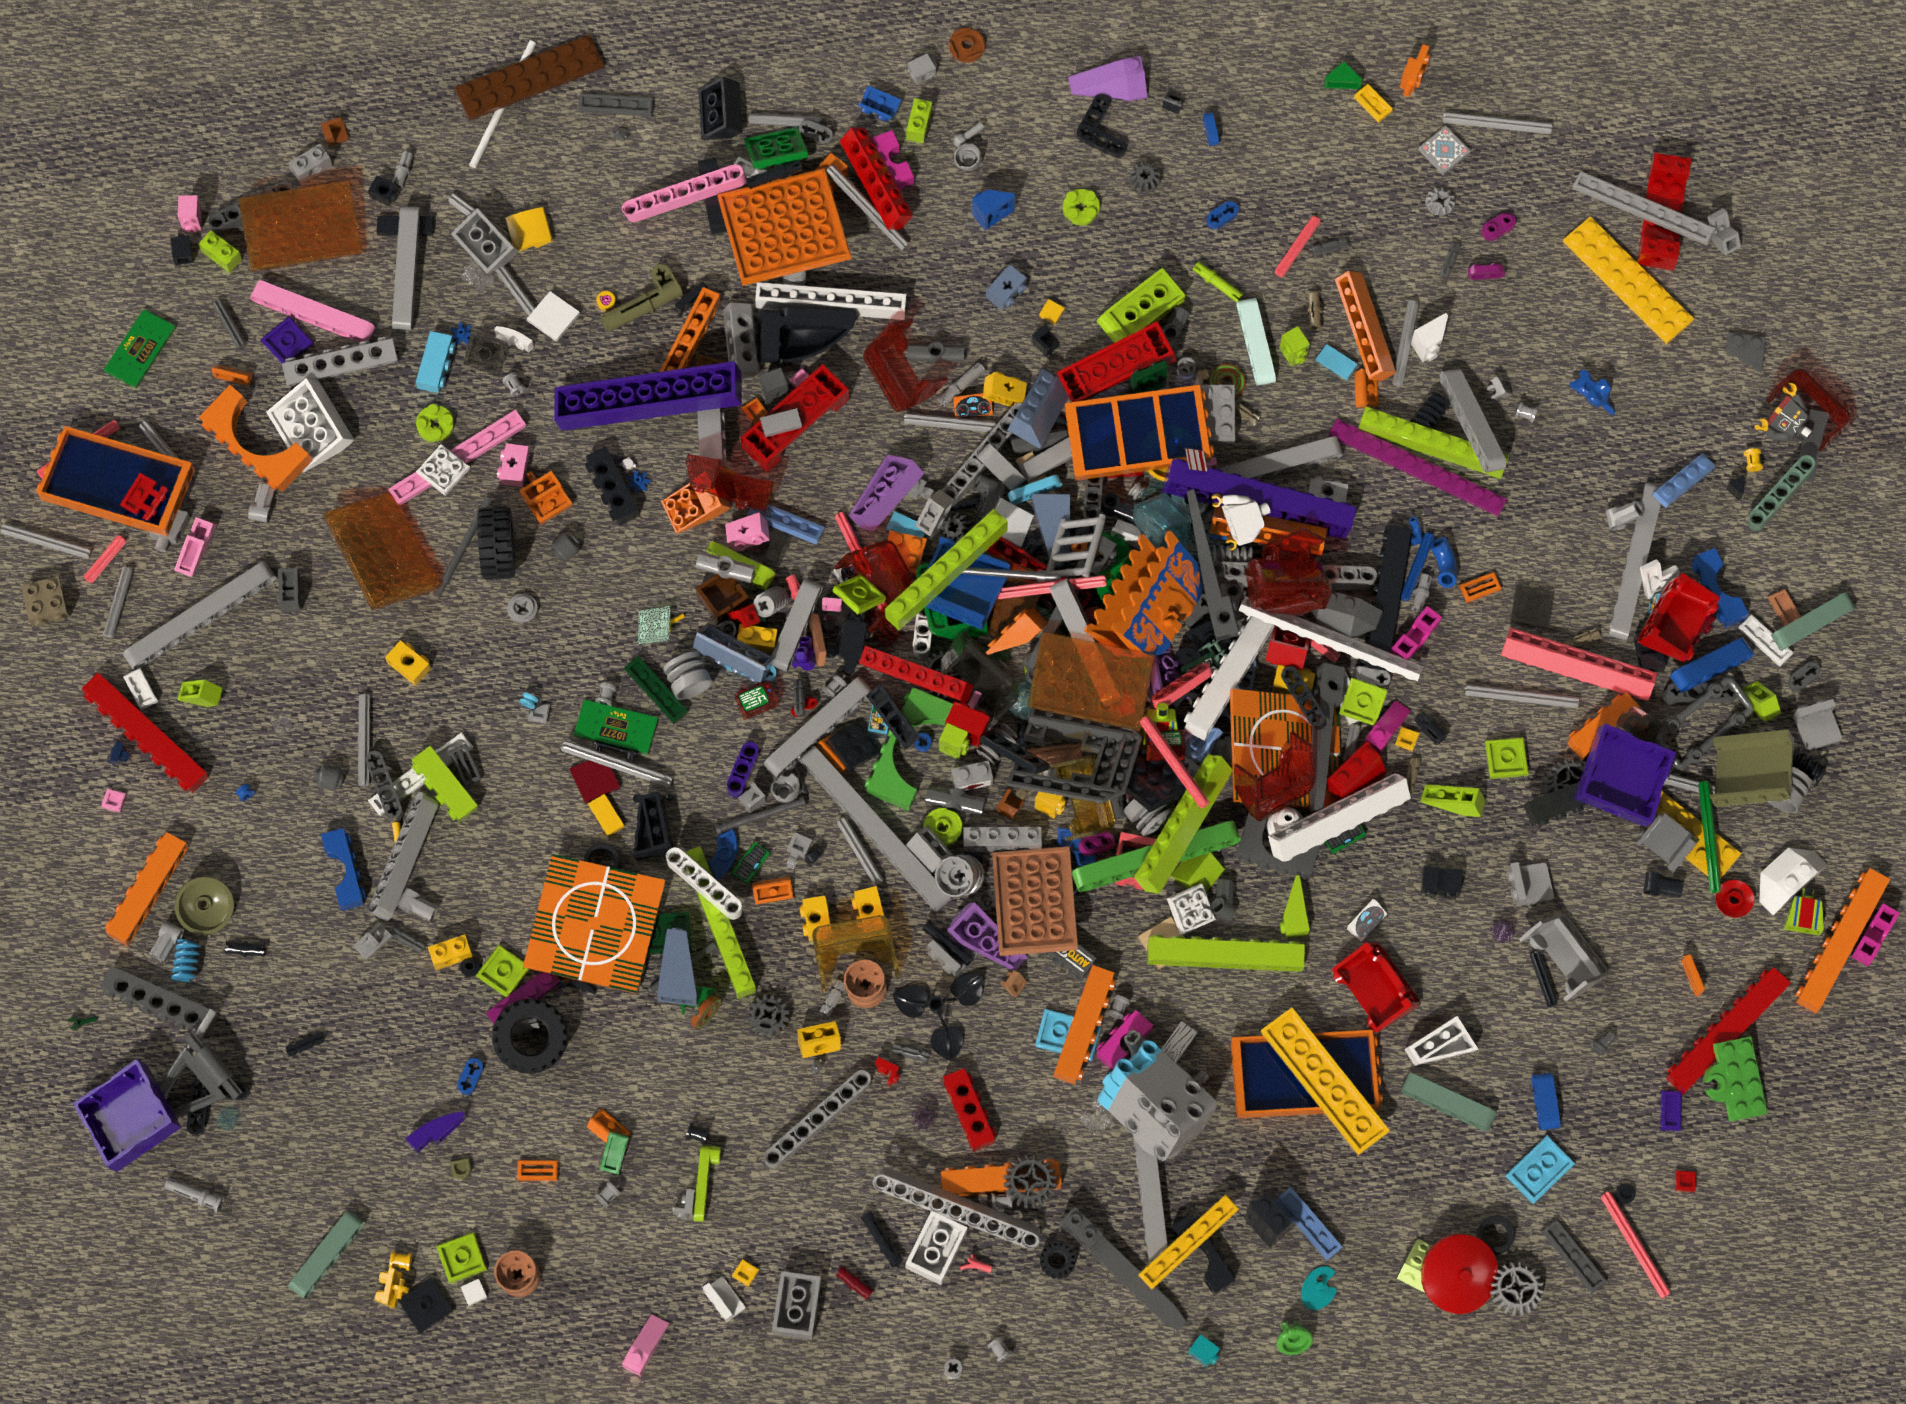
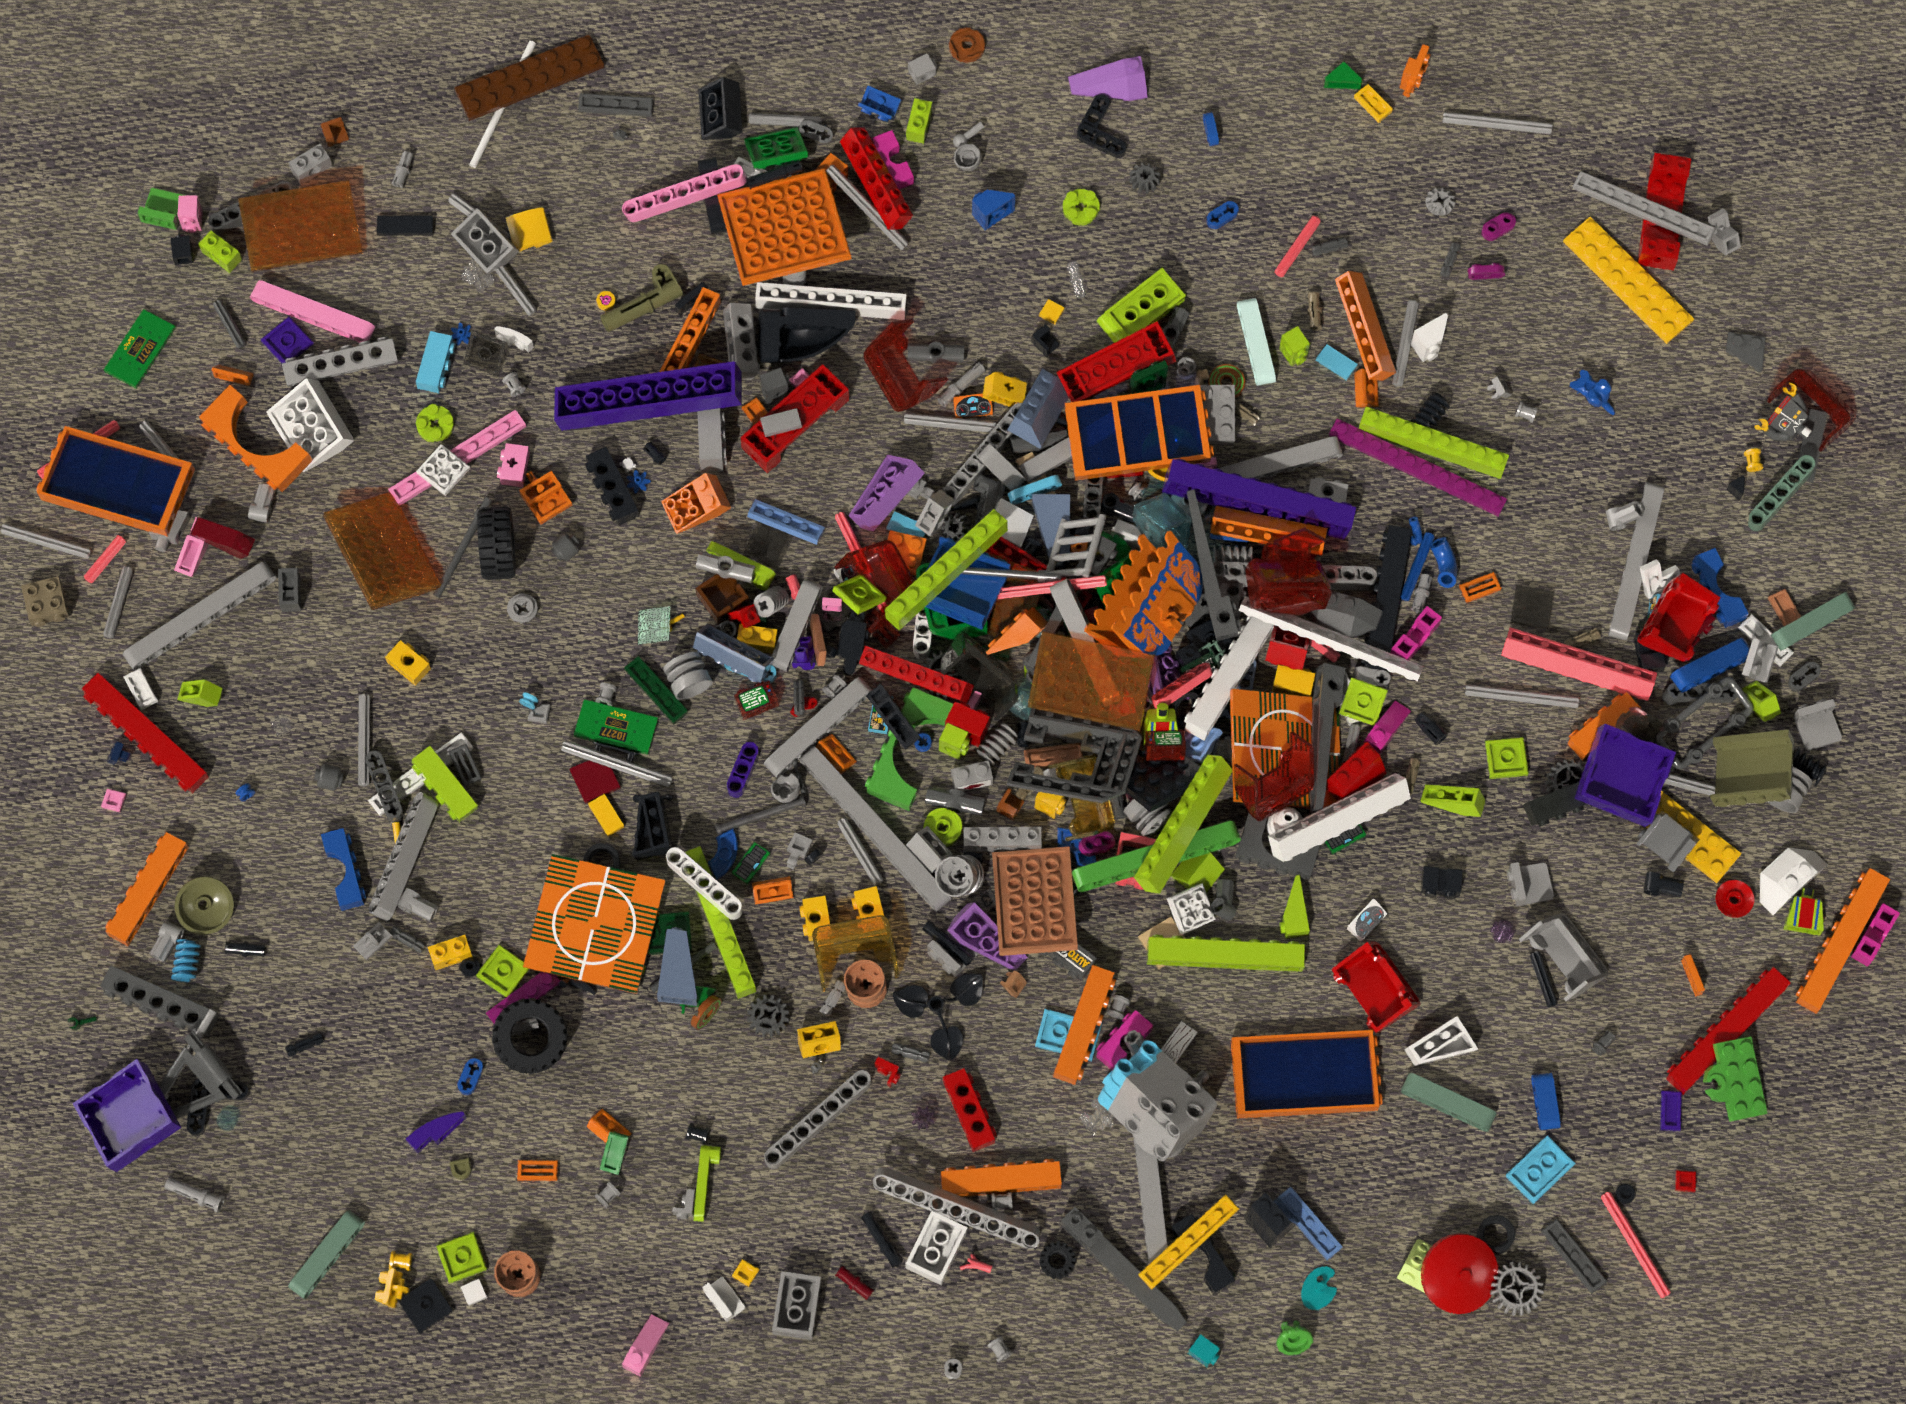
red plate [120,473,168,522] -> none
black brick [368,175,399,206] -> none
light grey beam [392,206,420,330] -> none
white tile [527,291,580,342] -> none
clear red windscreen [685,454,775,511] -> none
bright pink brick [725,512,770,552] -> none
light grey panel [738,782,766,814] -> none
black plate [827,722,880,771] -> none
black tile [980,732,1050,774] -> none
sand blue brick [986,264,1027,311] -> none
dark grey gear [1004,1155,1057,1209] -> none
coral axle [1140,717,1209,808] -> none
black slope [1162,94,1185,114] -> none
sticker [1185,449,1207,472] -> none
lime pin [1192,261,1244,303] -> none
white torso [1211,494,1270,550] -> none
yellow plate [1261,1007,1390,1156] -> none
black beam [1281,666,1328,730] -> none
yellow tile [1395,726,1419,752] -> none
light grey tile [1418,126,1471,175] -> none
light grey beam [1440,368,1506,472] -> none
medium blue plate [1653,453,1716,508] -> none
green axle [1698,781,1721,893] -> none
none -> bright green bracket [138,188,186,230]
none -> dark red slope [190,517,255,559]
none -> black pin [643,441,667,465]
none -> clear axle [1067,262,1086,298]
none -> light grey bracket [1742,638,1778,683]

